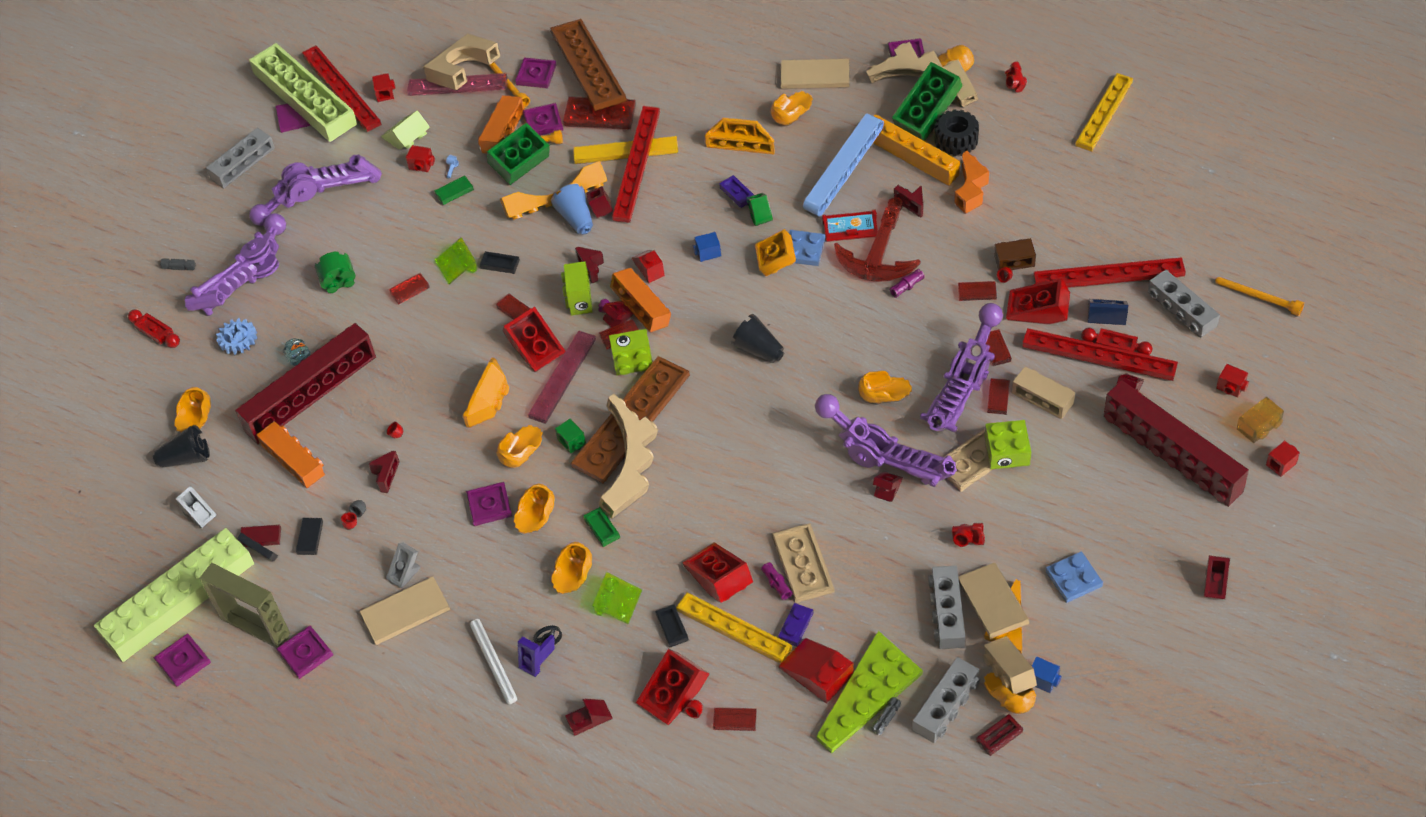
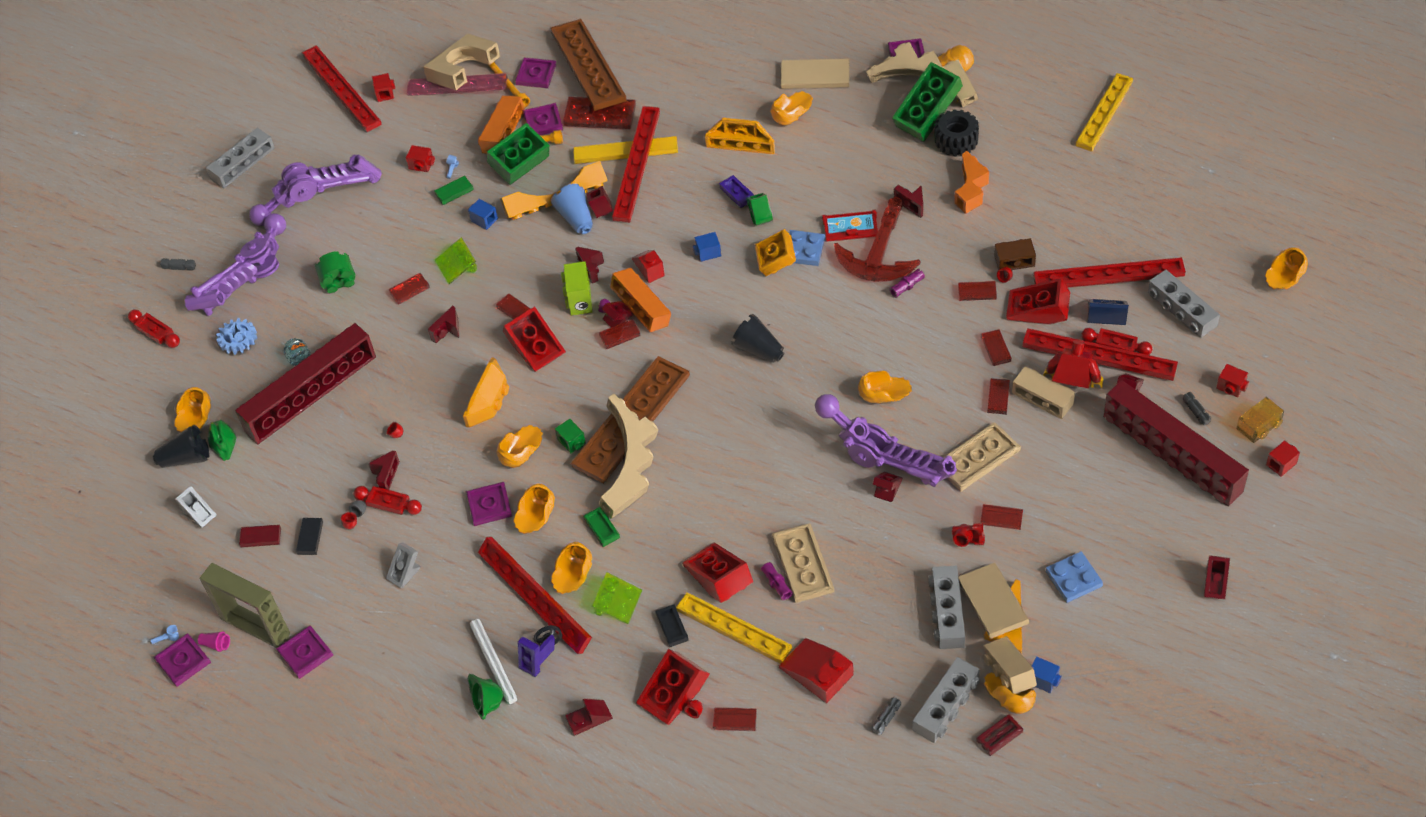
yellowish green brick [94,528,254,662] -> none
black tile [237,533,278,561] -> none
yellowish green brick [249,43,357,142] -> none
orange brick [257,421,325,488] -> none
magenta tile [276,103,311,133] -> none
tan tile [360,576,450,645] -> none
yellowish green slope [381,111,430,150] -> none
black tile [480,251,520,274] -> none
clear pink tile [528,331,596,424] -> none
lime brick [609,329,652,376] -> none
dark purple plate [778,603,814,647] -> none
light blue beam [803,114,884,216] -> none
lime wing [817,631,923,754] -> none
light orange brick [873,114,960,186] -> none
medium lavender piece [920,303,1003,432] -> none
lime brick [984,420,1032,469] -> none
red plate [1005,62,1027,92] -> none
light orange piece [1215,277,1304,316] -> none
none -> light blue hand [151,625,179,644]
none -> dark pink cone [198,632,230,652]
none -> green hat [208,420,236,461]
none -> red plate [353,486,422,515]
none -> dark red slope [428,305,459,343]
none -> blue brick [468,199,498,230]
none -> green hat [468,673,503,720]
none -> red plate [478,537,592,654]
none -> clear red tile [980,504,1023,530]
none -> red torso [1043,340,1103,389]
none -> dark grey axle [1183,392,1211,425]
none -> light orange hair [1265,247,1308,290]

